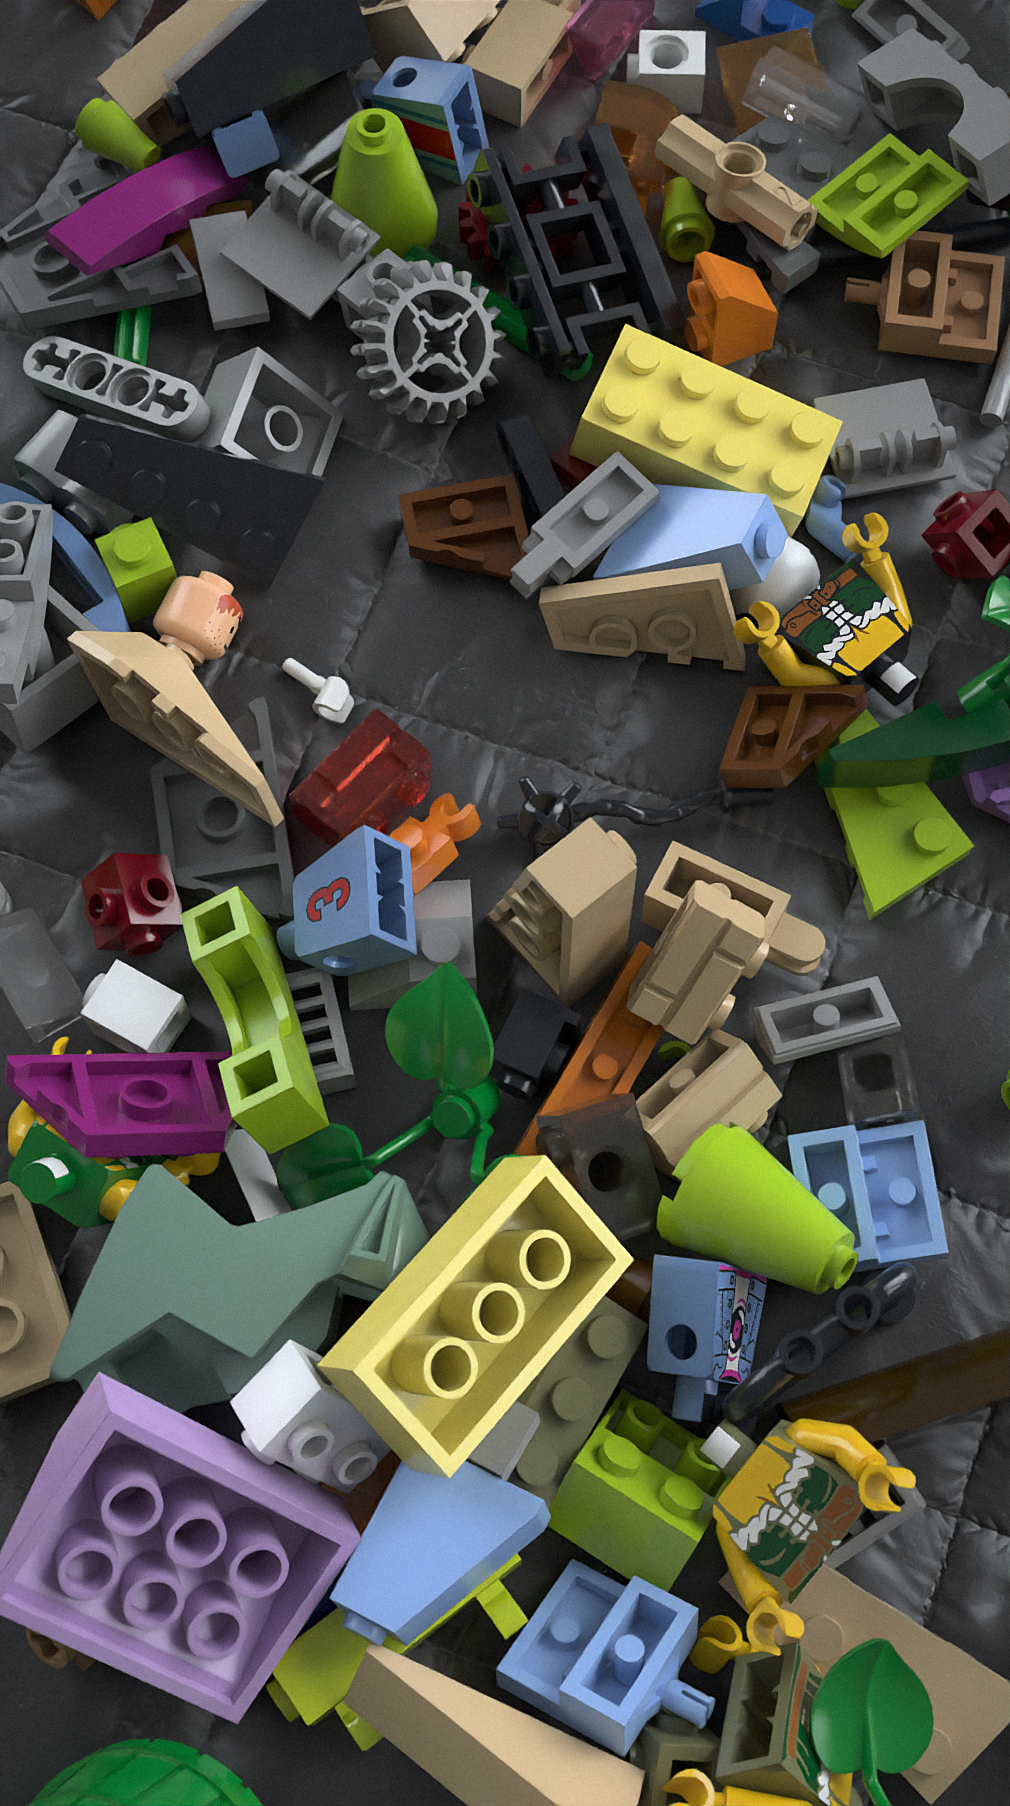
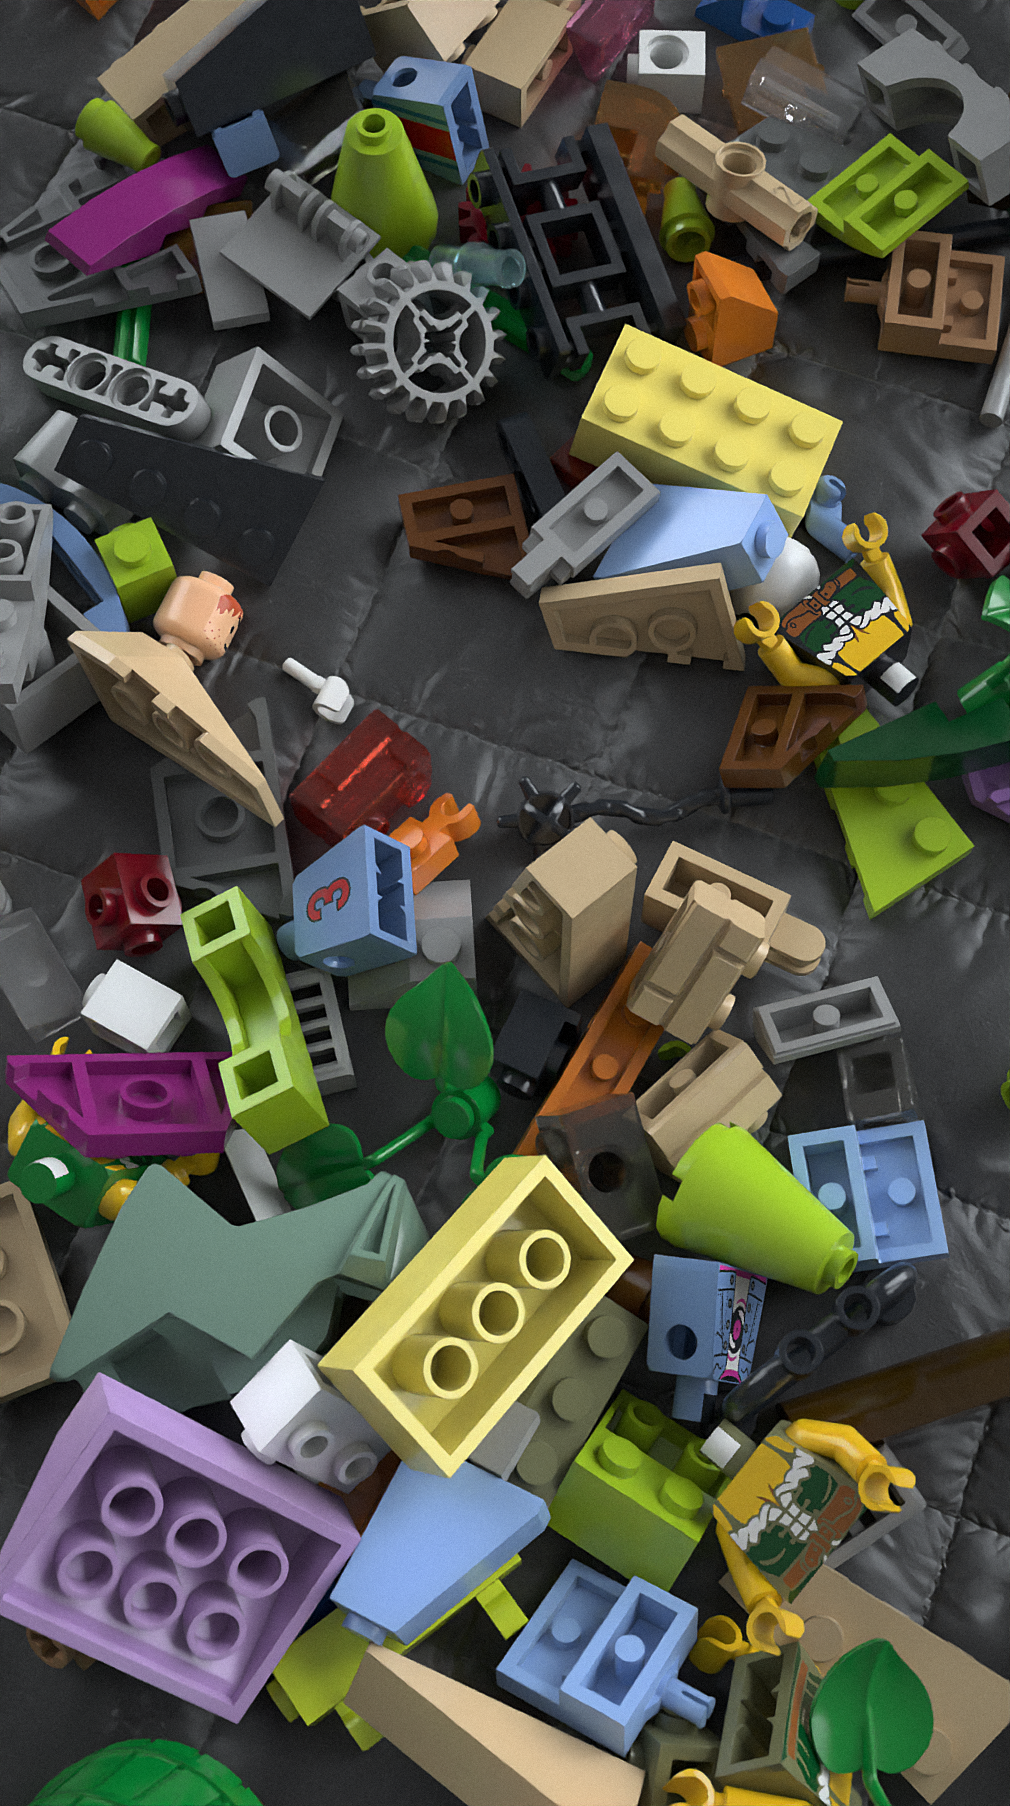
light grey hinge [812,378,957,499] -> none
none -> clear light blue pin [429,242,526,289]

